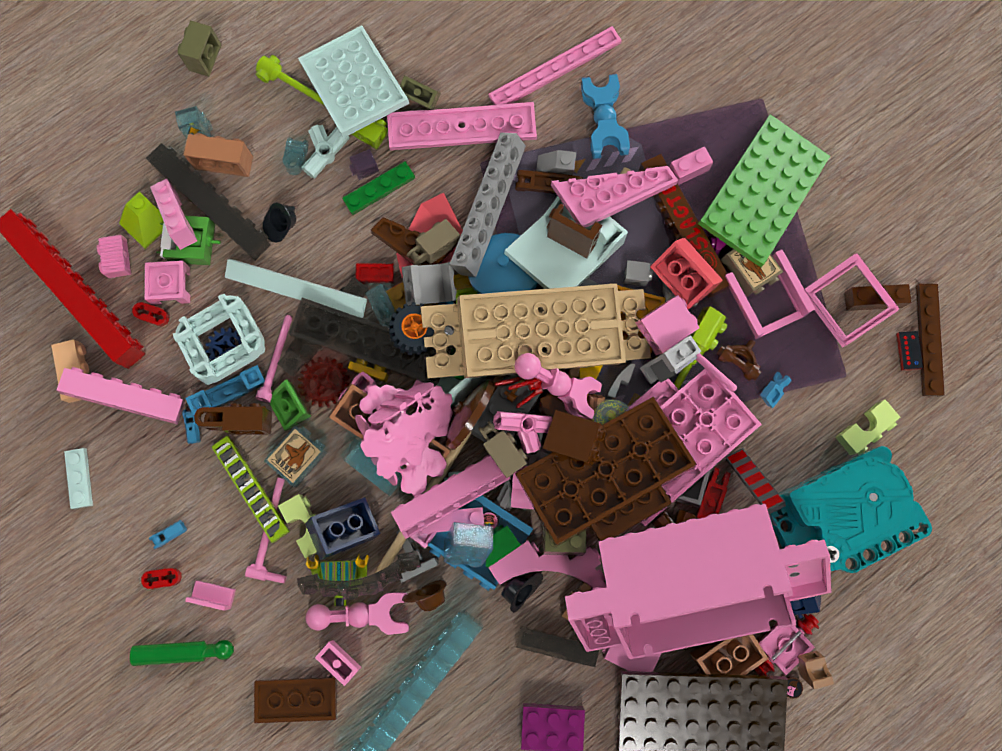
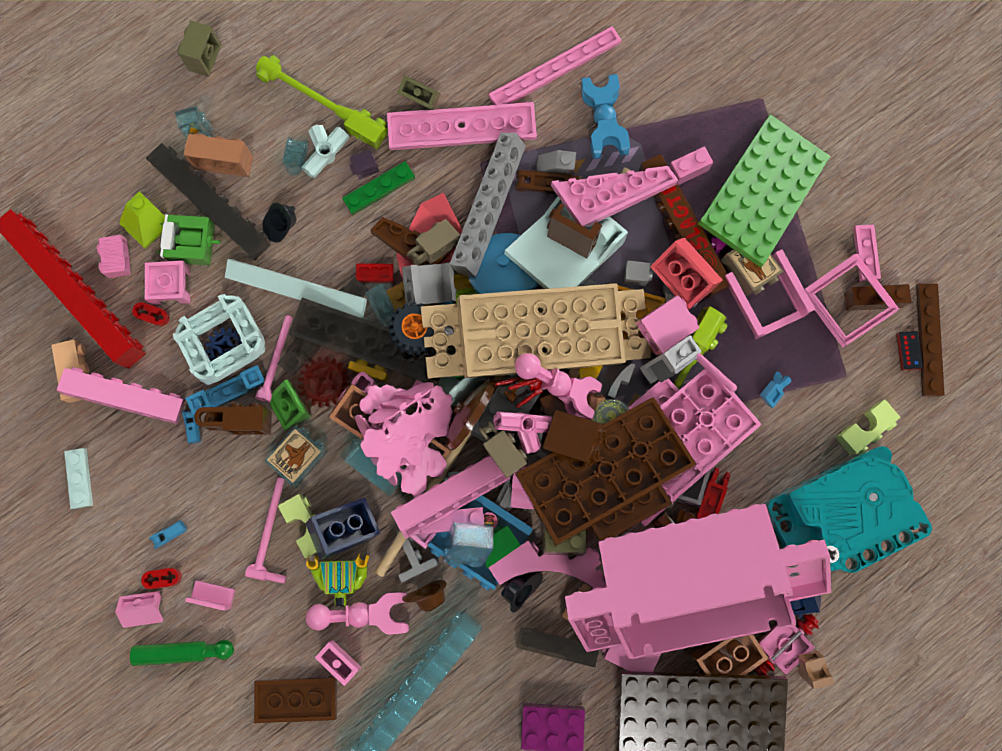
bright pink arch [150,179,197,250] -> none
tile [212,436,290,543] -> none
clear smoke piece [297,550,421,600] -> none
light aqua plate [298,25,410,138] -> none
reddish brown piece [716,339,762,381] -> none
tile [726,448,786,514] -> none
tile [787,677,803,699] -> none
none -> bright pink panel [115,591,163,628]
none -> bright pink plate [853,225,881,282]

